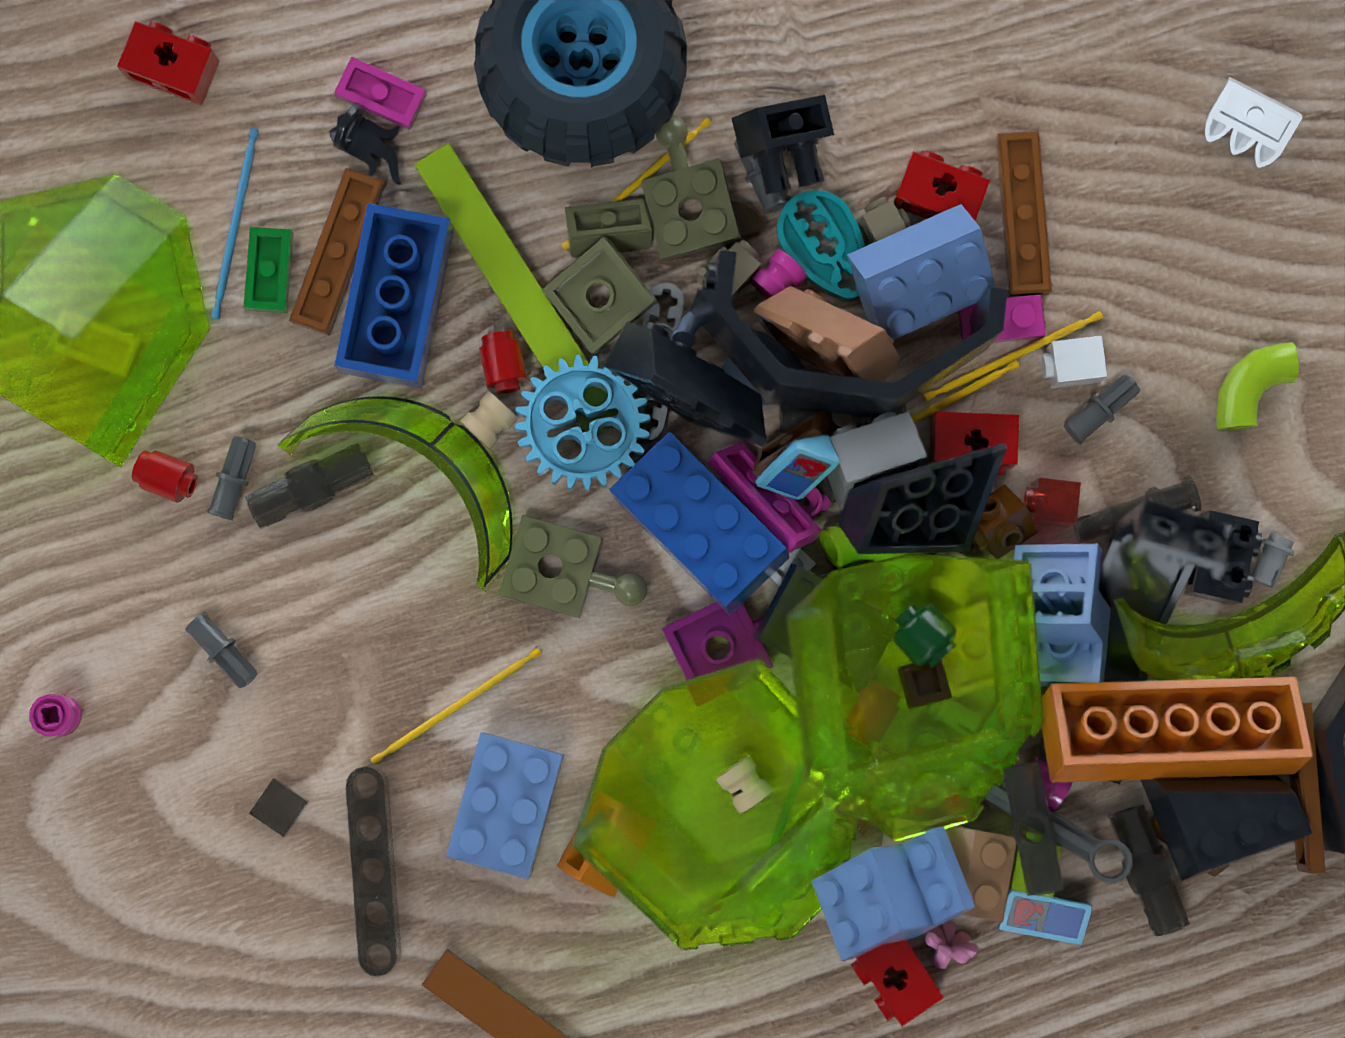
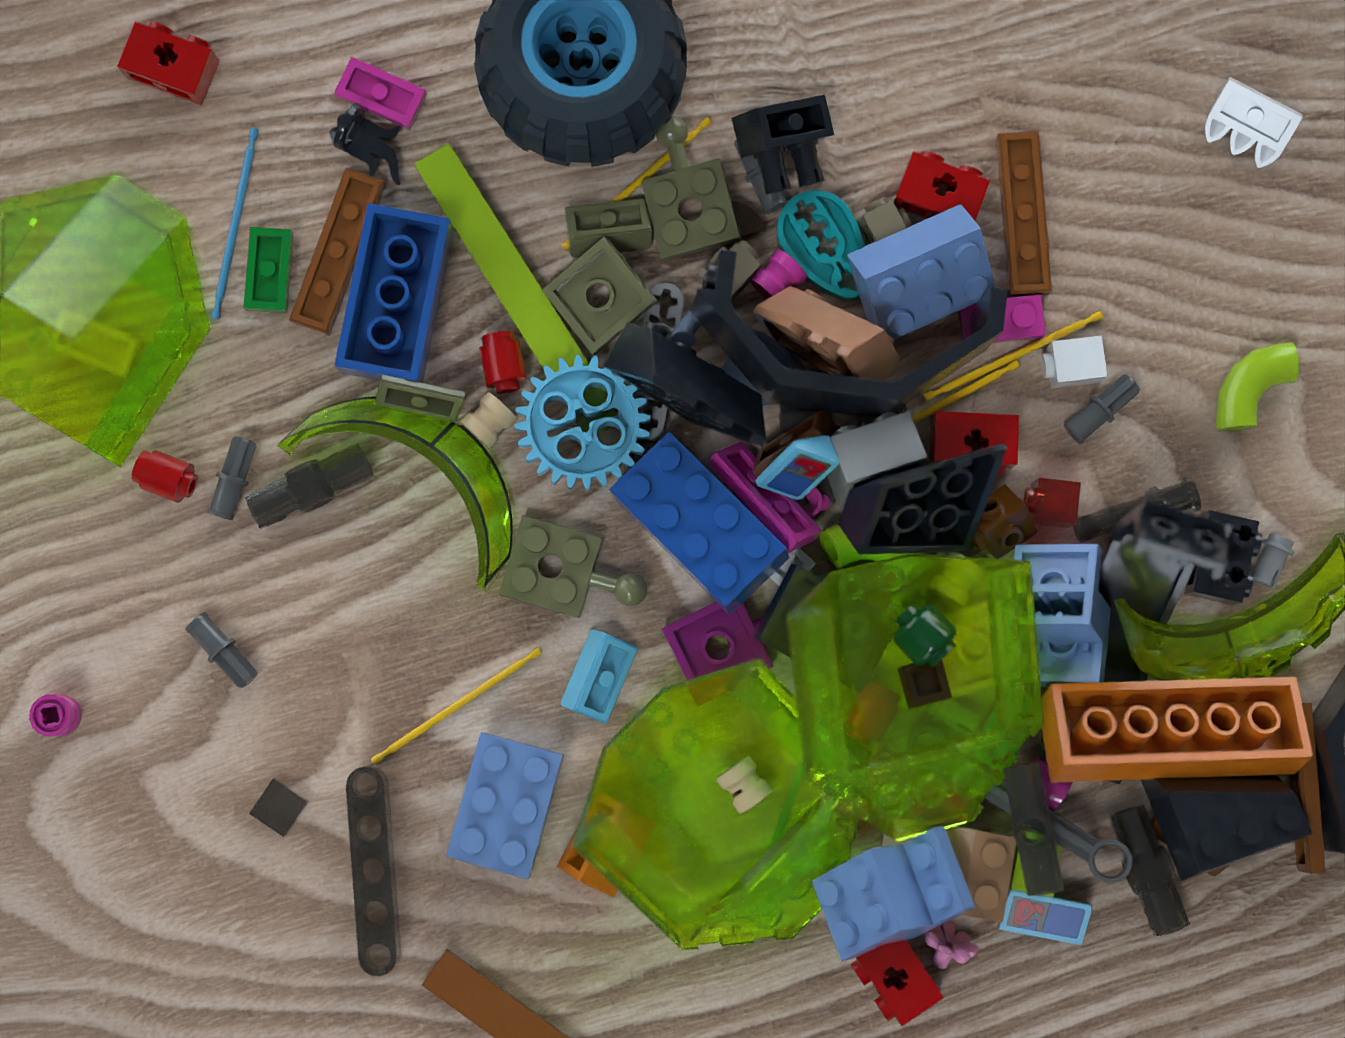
none -> olive slope [375,374,465,422]
none -> medium azure slope [560,629,638,724]

